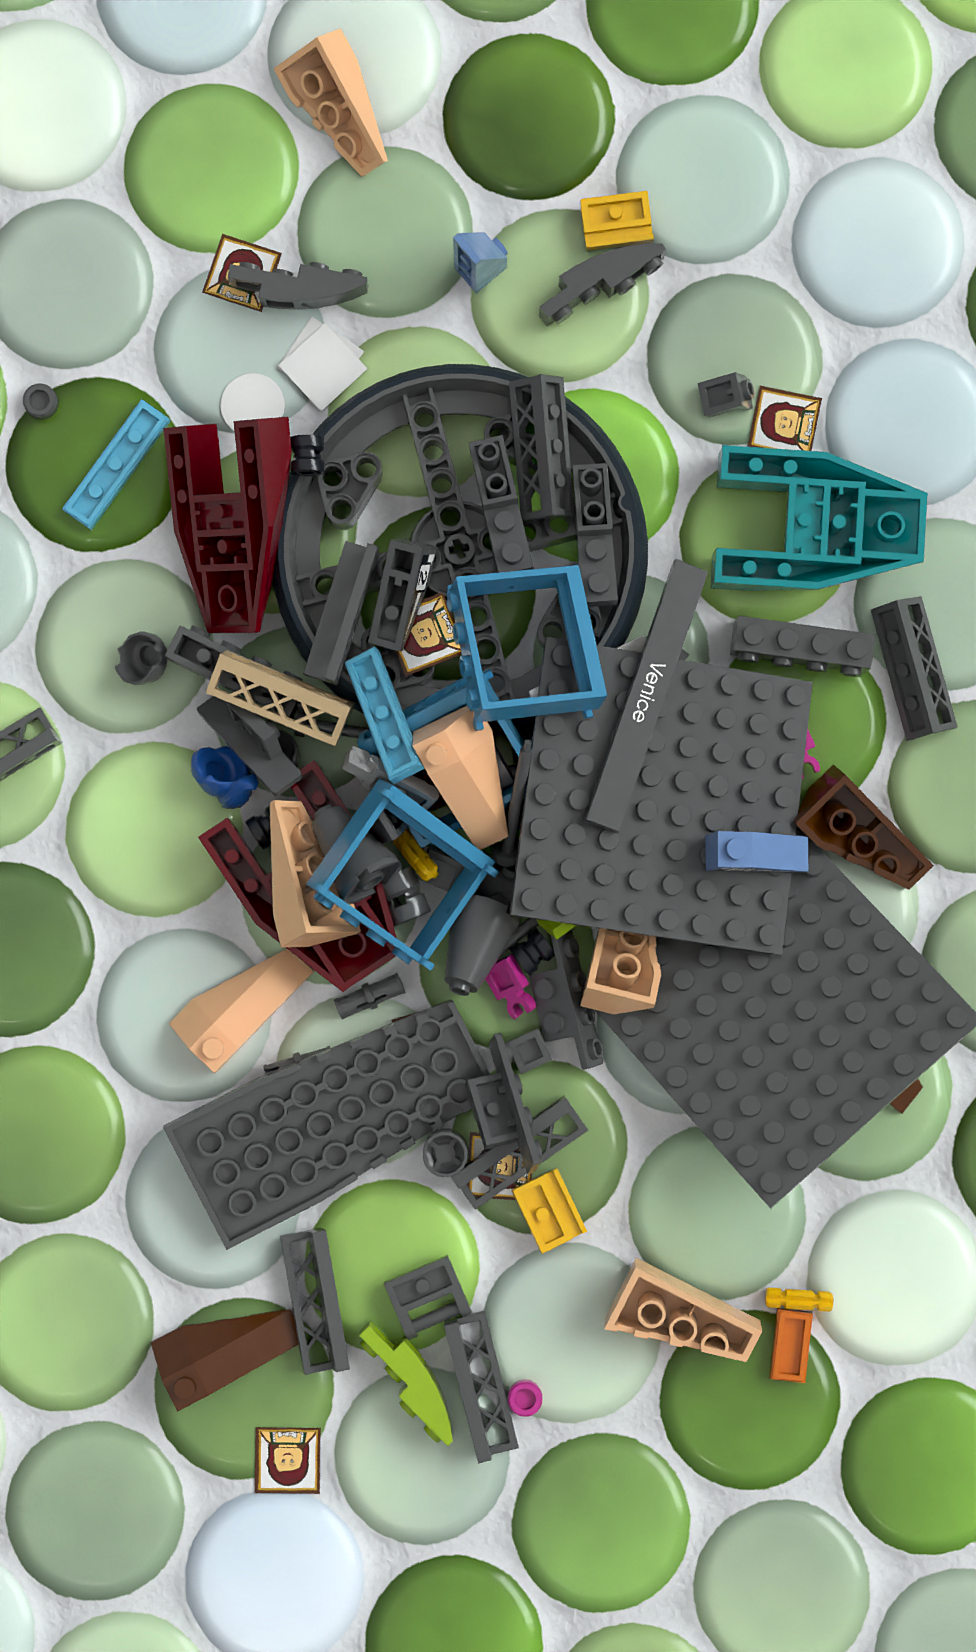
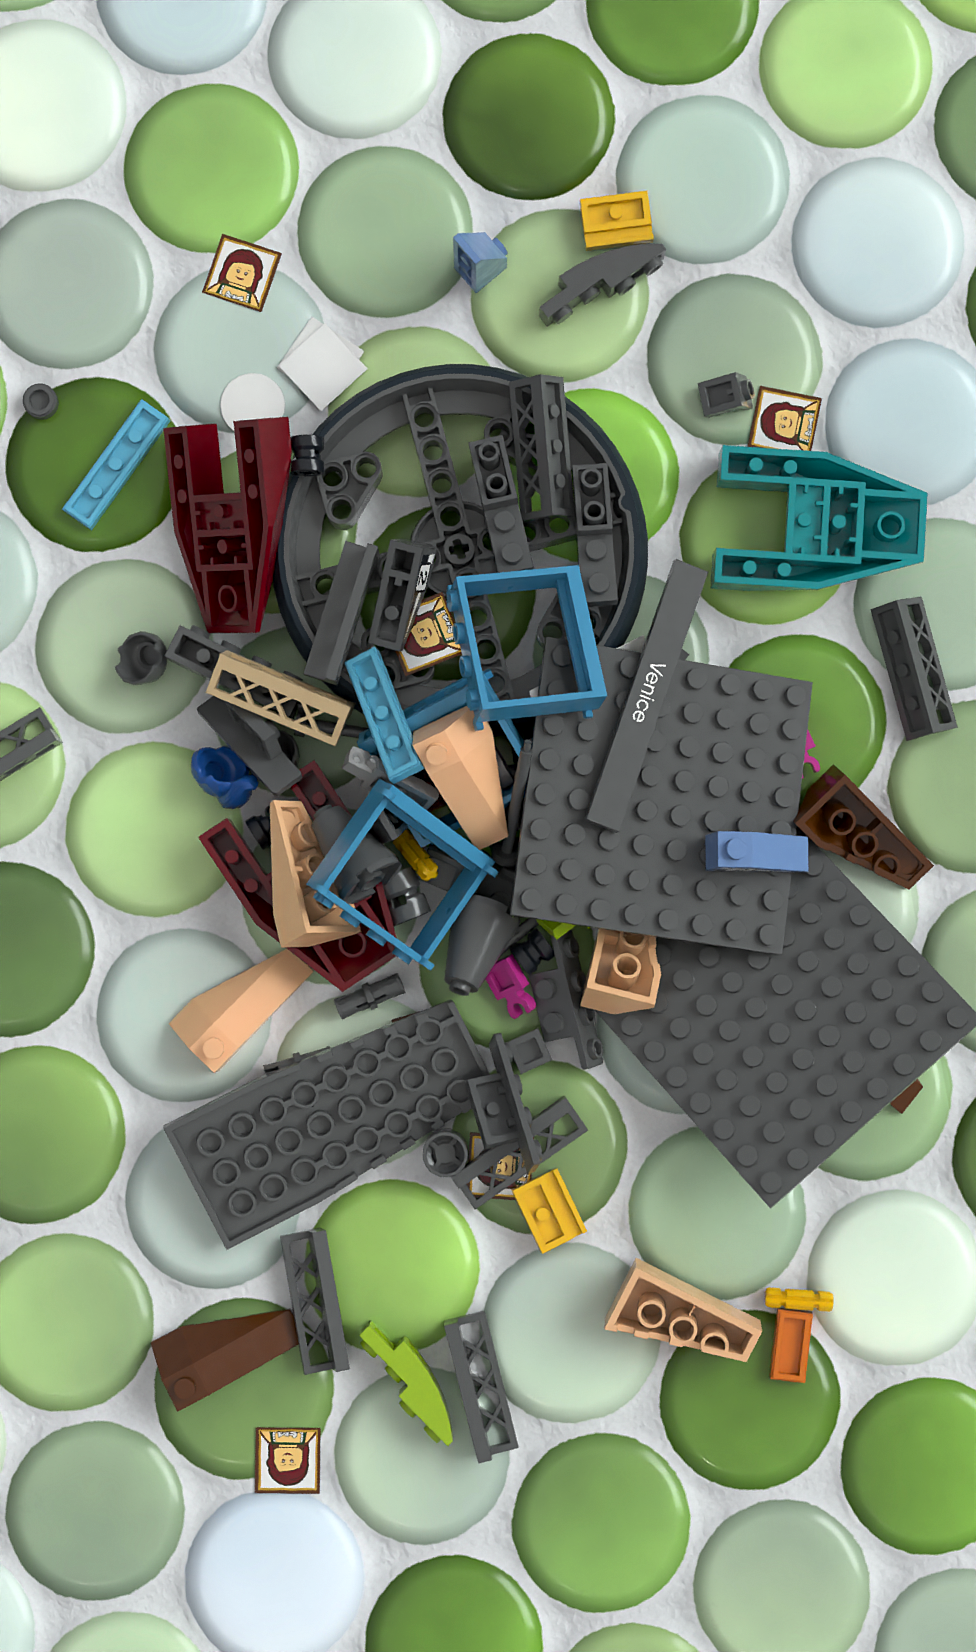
dark grey slope [228,262,369,310] -> none
light nougat wedge [274,28,388,177] -> none
dark grey plate [384,1255,472,1340] -> none
dark pink tile [508,1379,543,1417] -> none
dark grey brick [729,616,875,677] -> none

